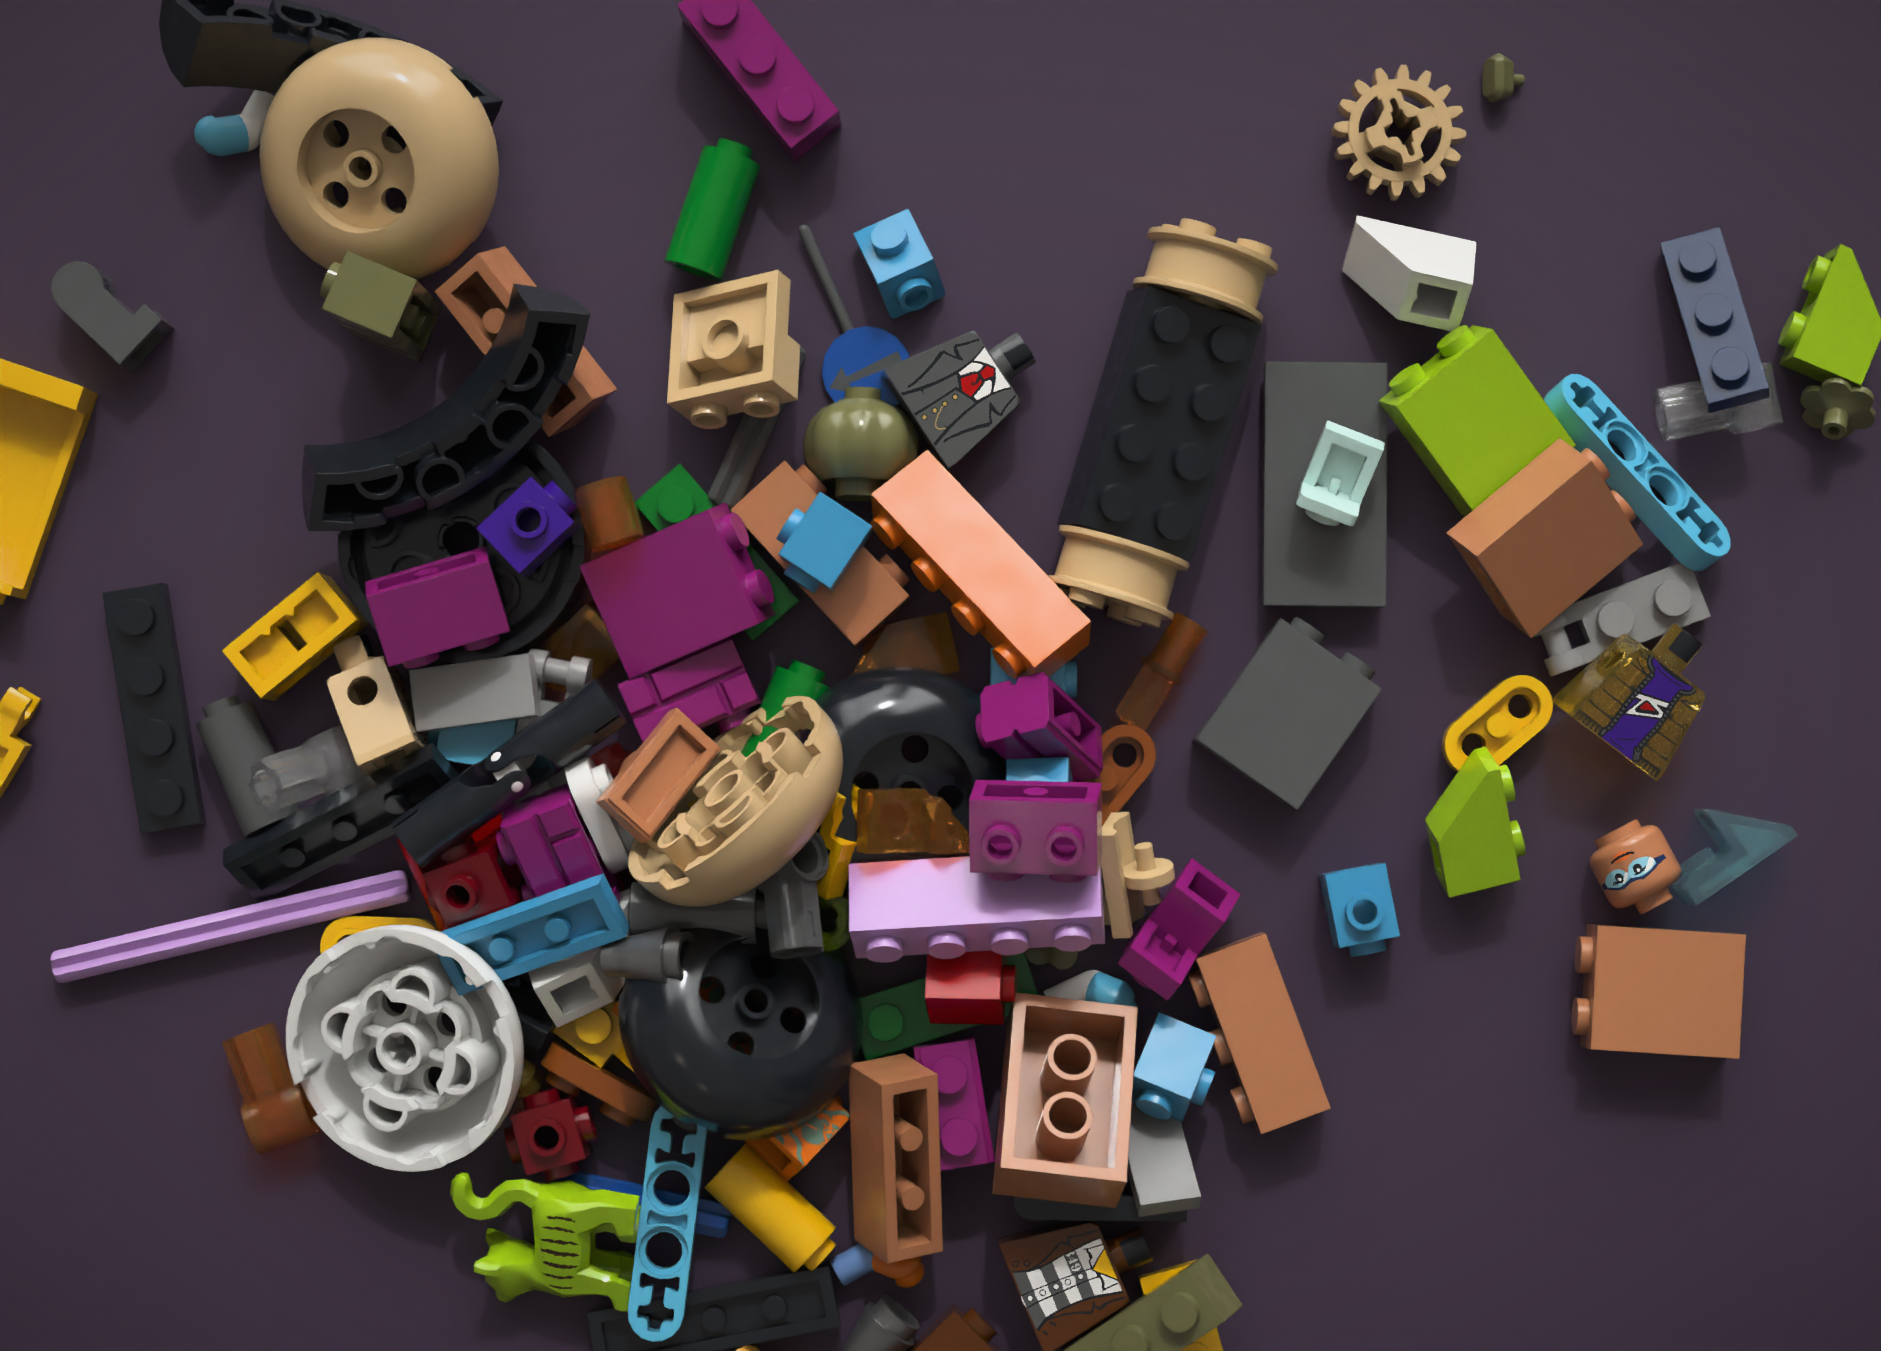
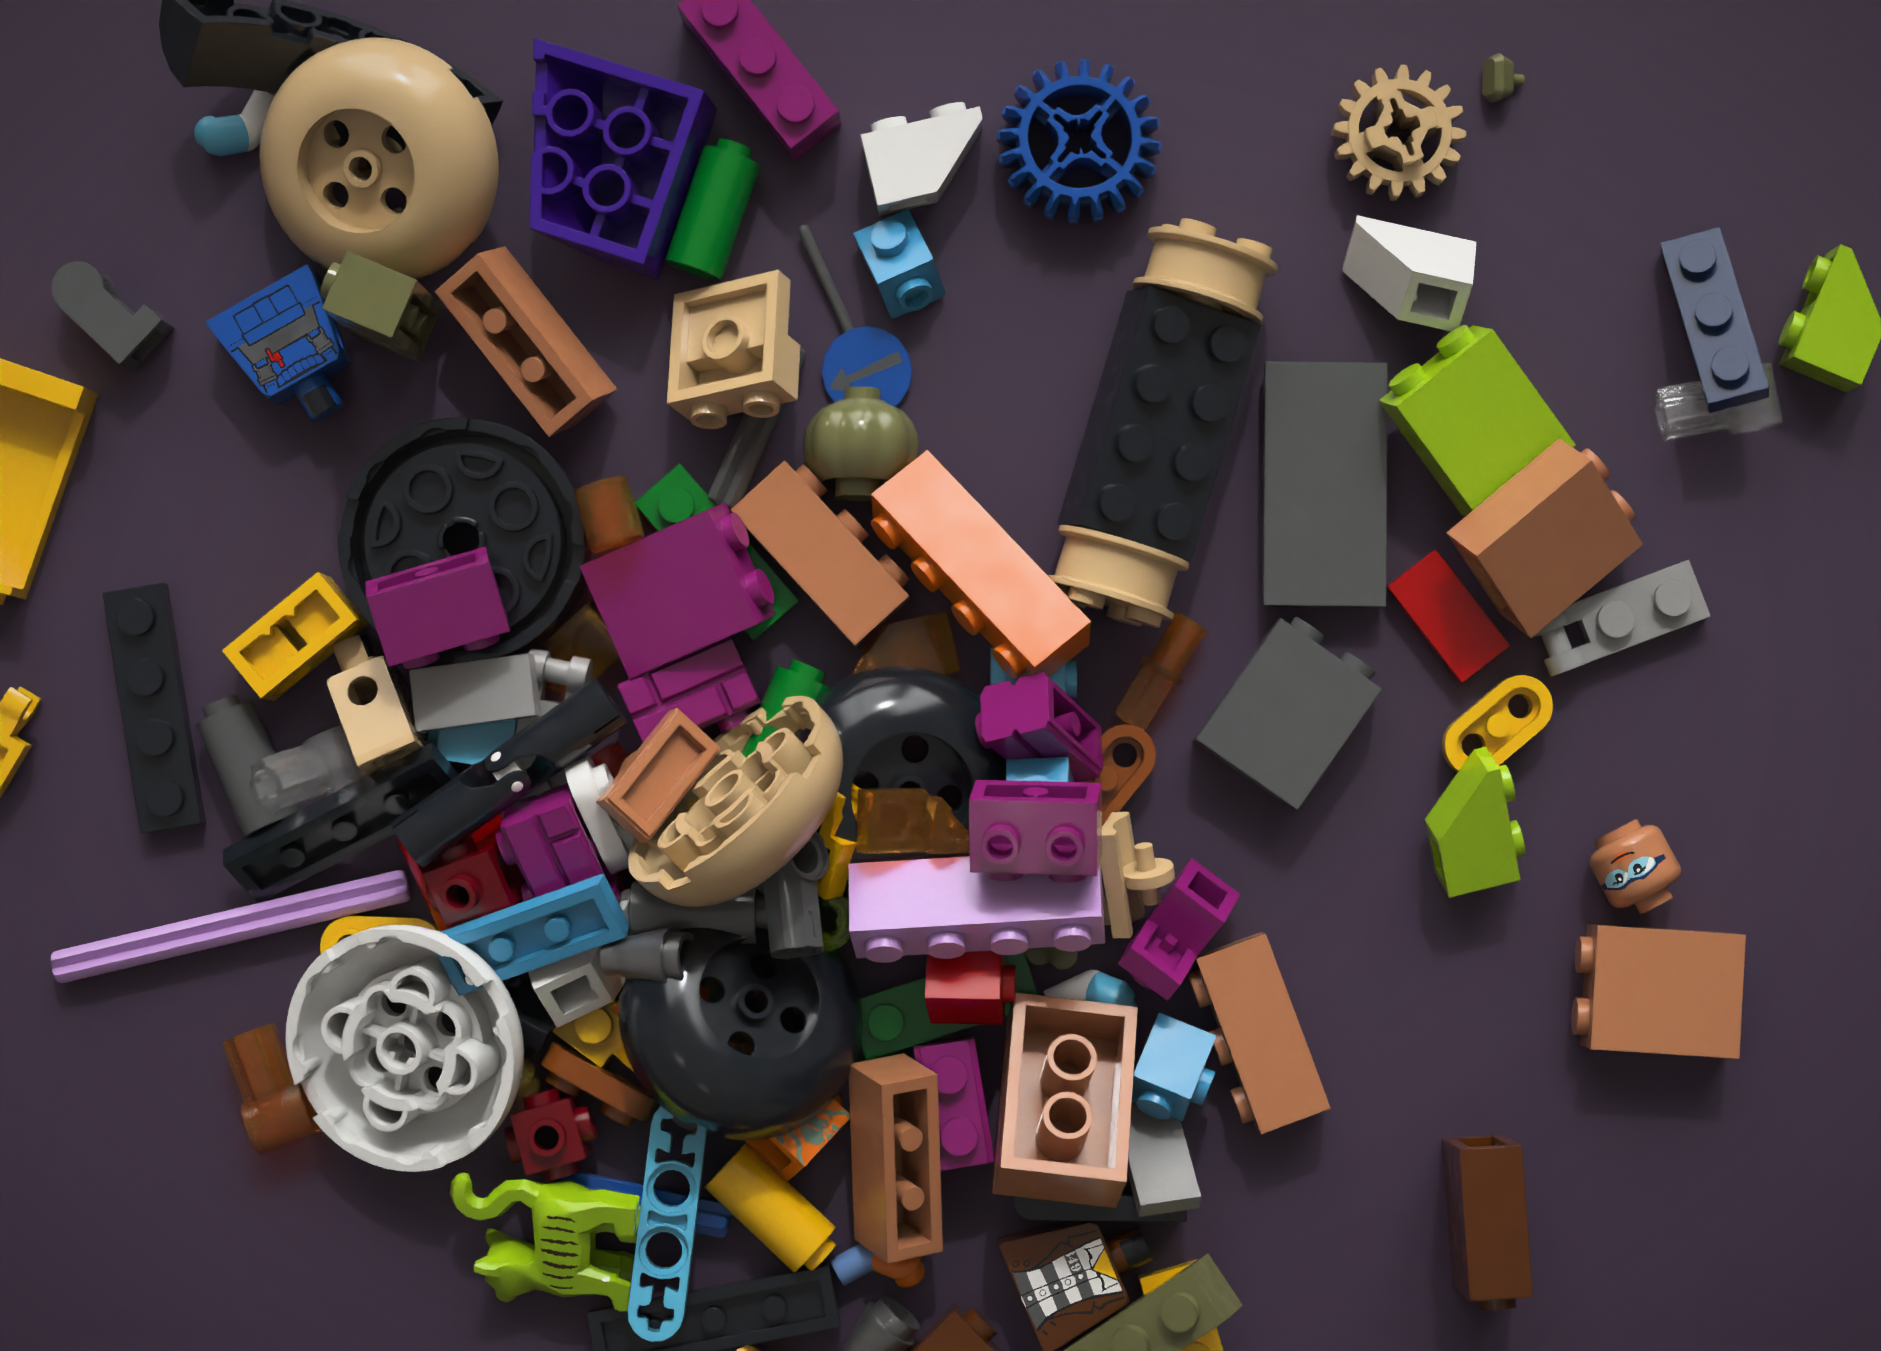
black brick [302,283,590,531] -> none
dark purple brick [476,477,580,578] -> none
dark azure brick [776,492,873,594] -> none
dark grey torso [881,330,1036,469] -> none
light aqua bracket [1296,420,1385,526] -> none
dark azure brick [1319,863,1400,957] -> none
medium azure beam [1544,374,1731,571] -> none
torso [1553,623,1706,781] -> none
clear light blue slope [1671,809,1798,906] -> none
olive plant [1800,377,1876,440] -> none
none -> torso [205,264,351,422]
none -> dark purple wedge [530,38,718,280]
none -> white slope [861,102,983,216]
none -> blue gear [997,59,1161,225]
none -> red tile [1386,549,1510,684]
none -> reddish brown brick [1442,1134,1533,1311]

